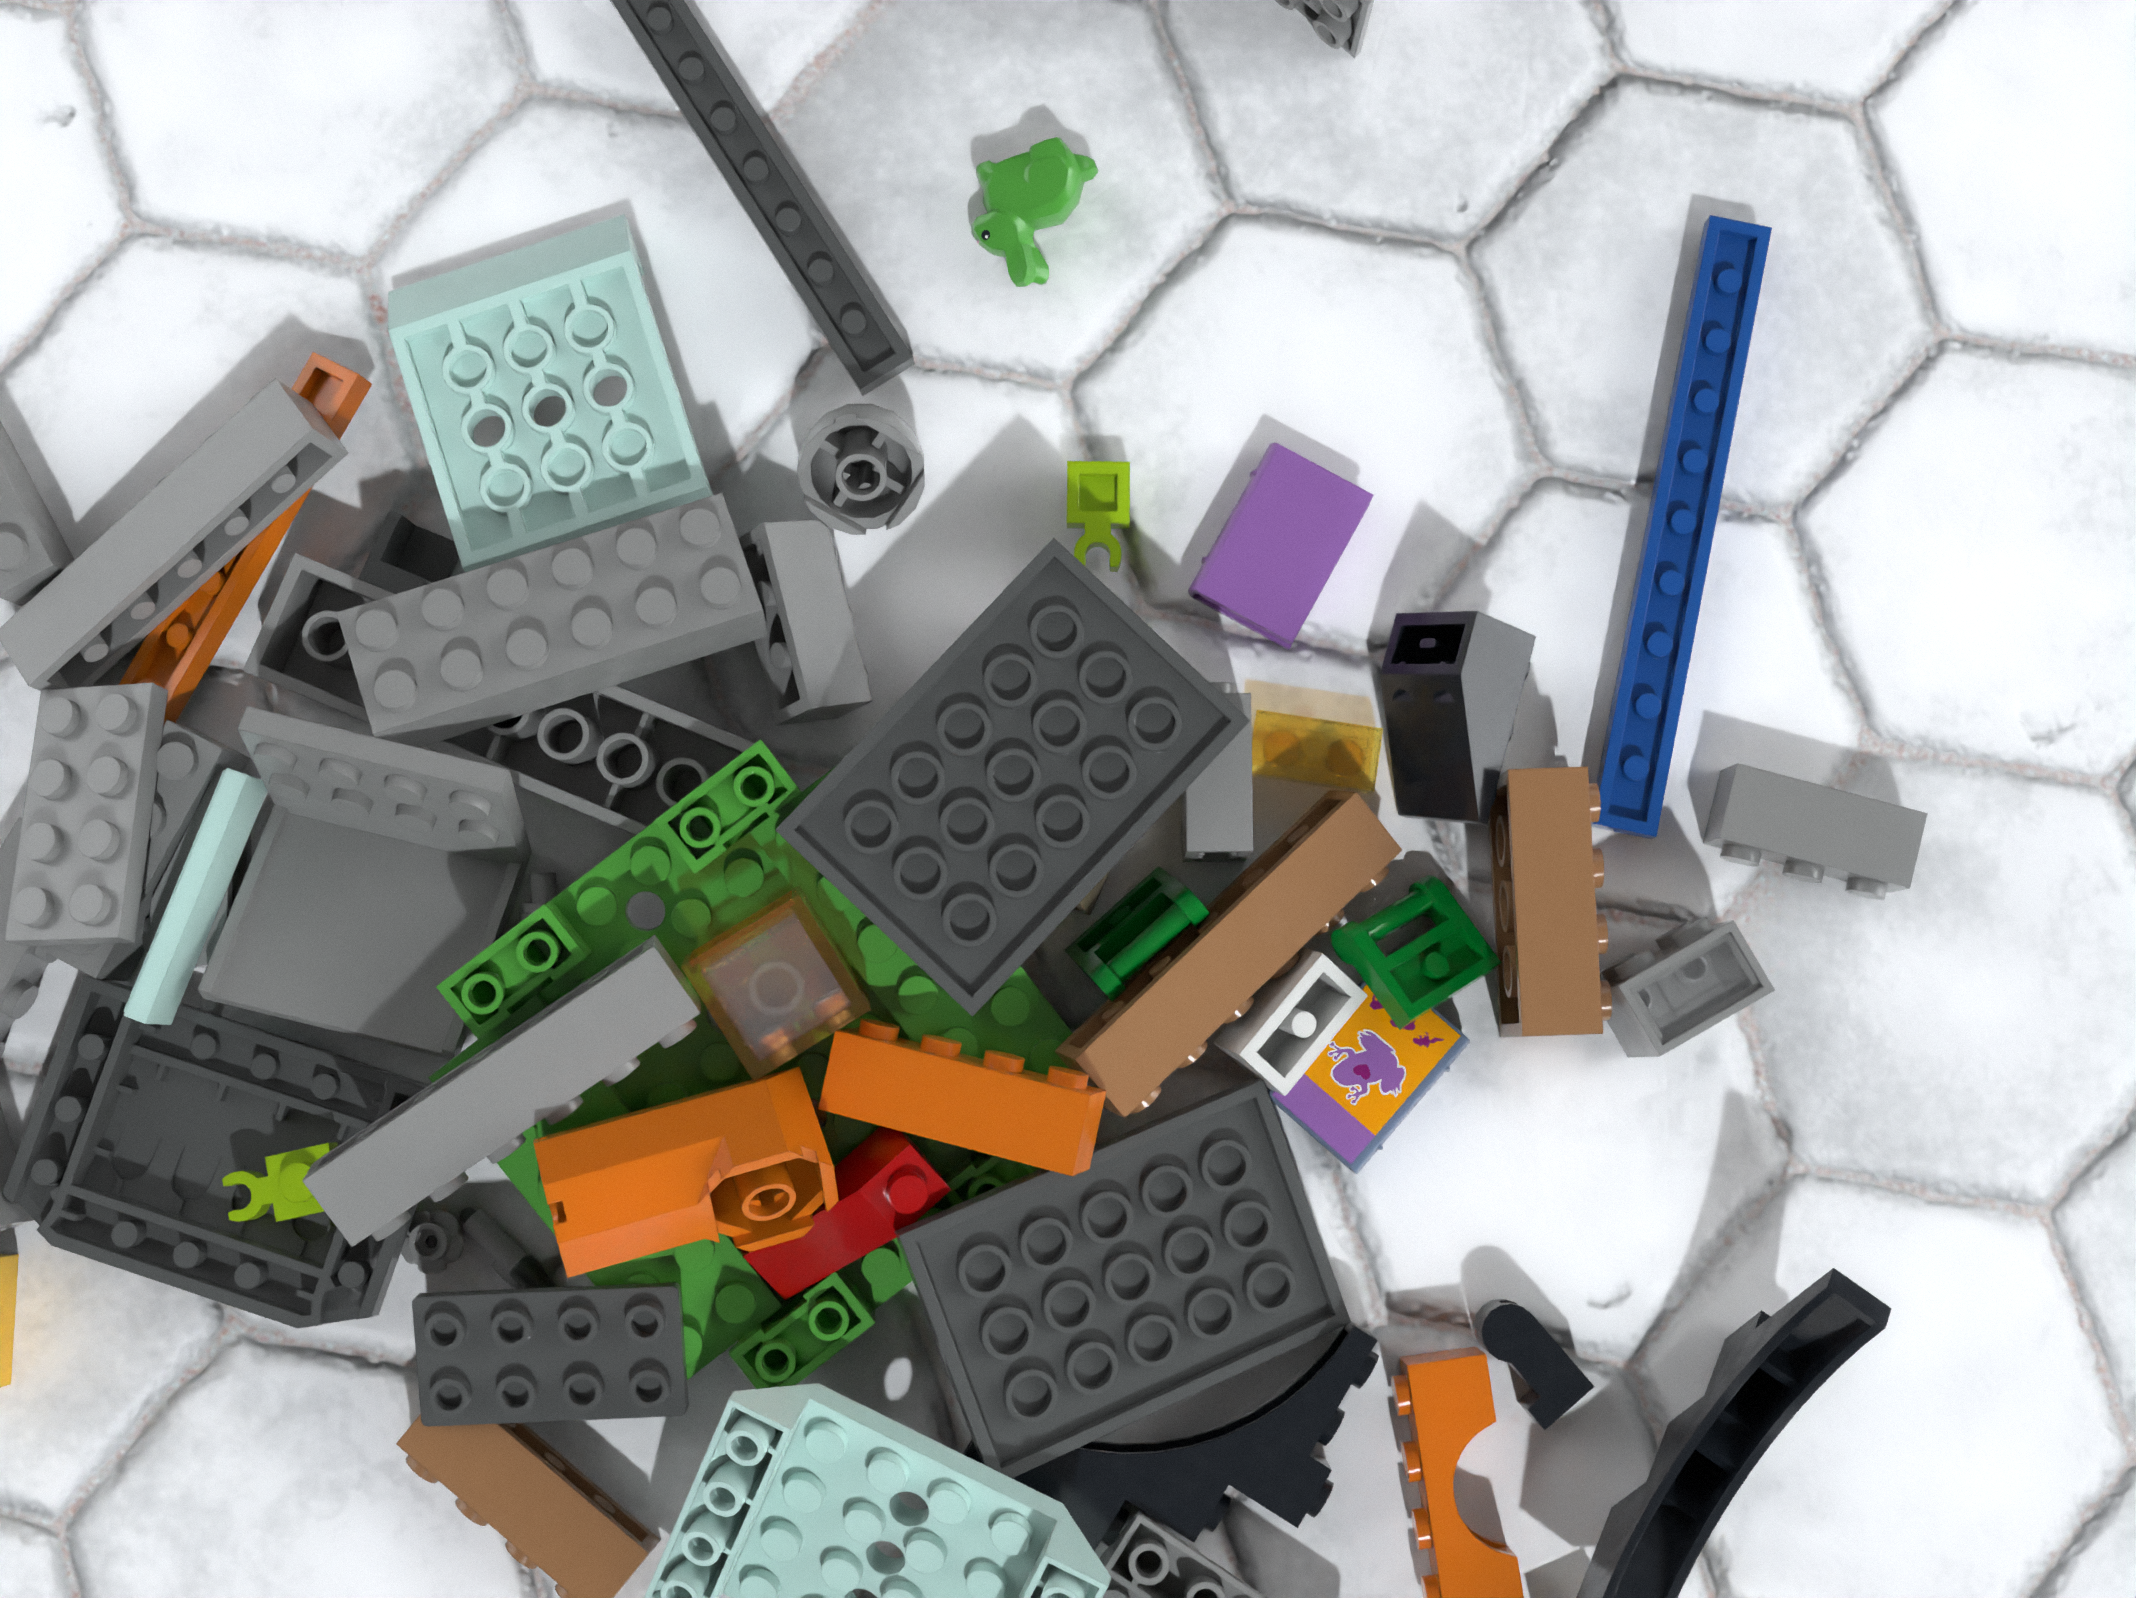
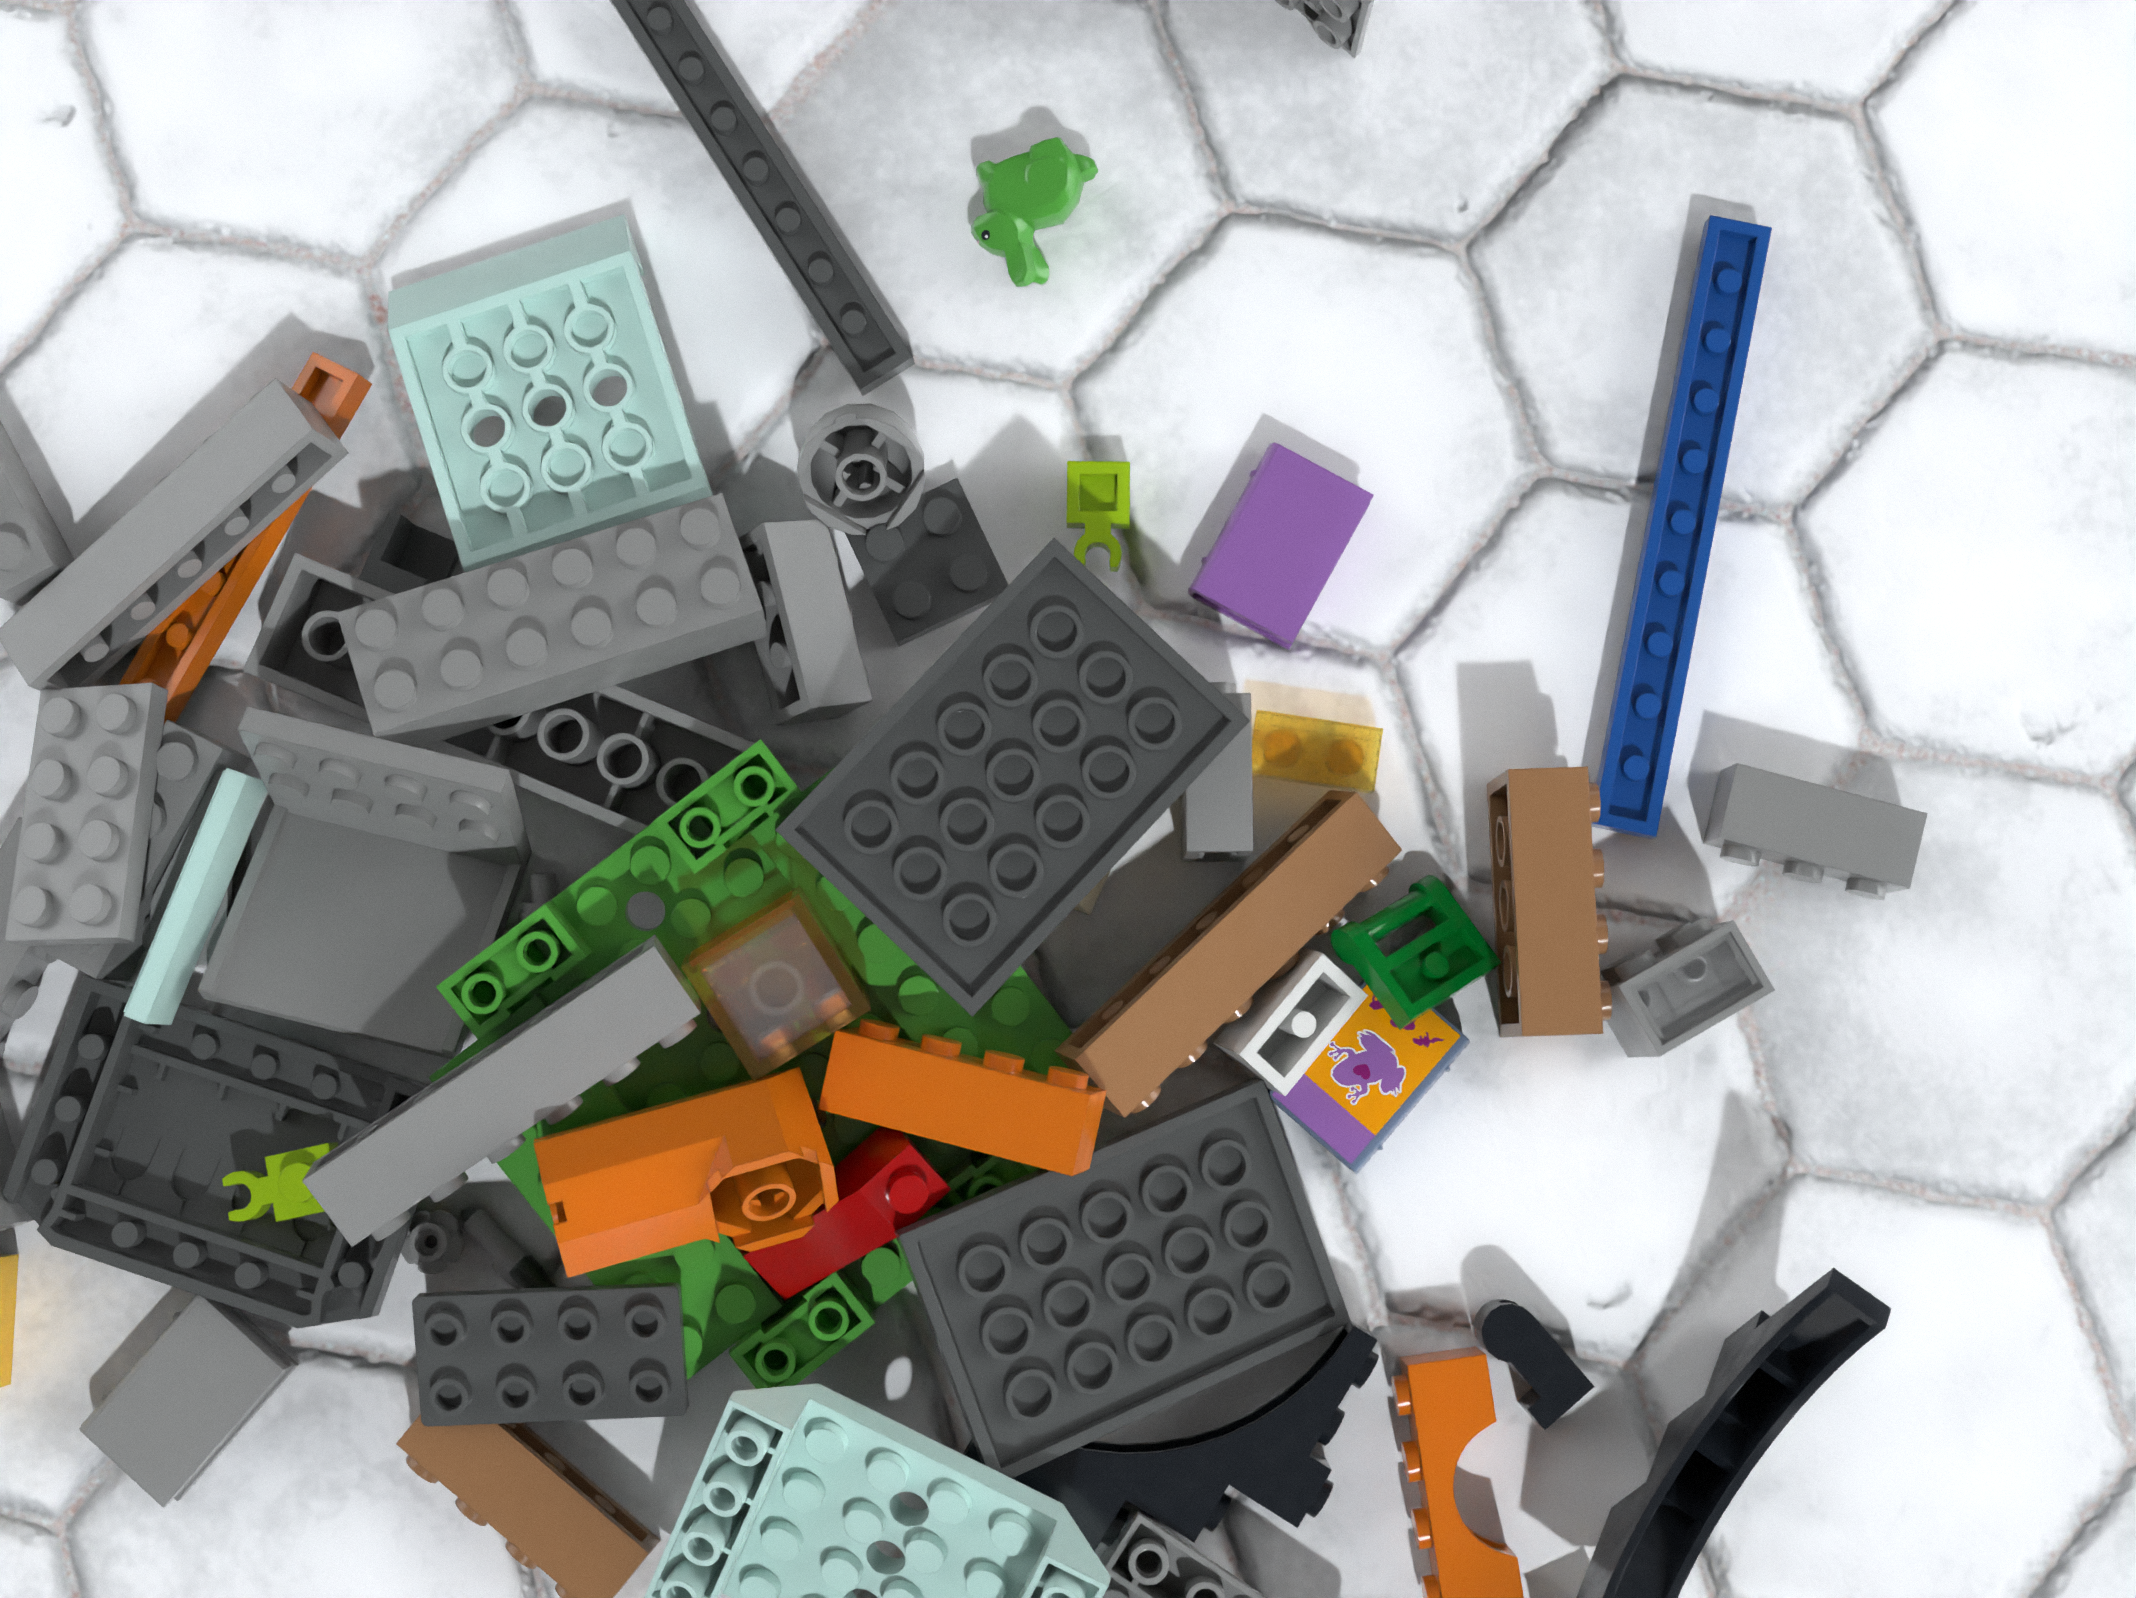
green plate [1064,866,1211,1002] -> none
black slope [1380,611,1536,825] -> none
none -> light grey piece [79,1294,299,1508]
none -> dark grey plate [845,478,1009,646]

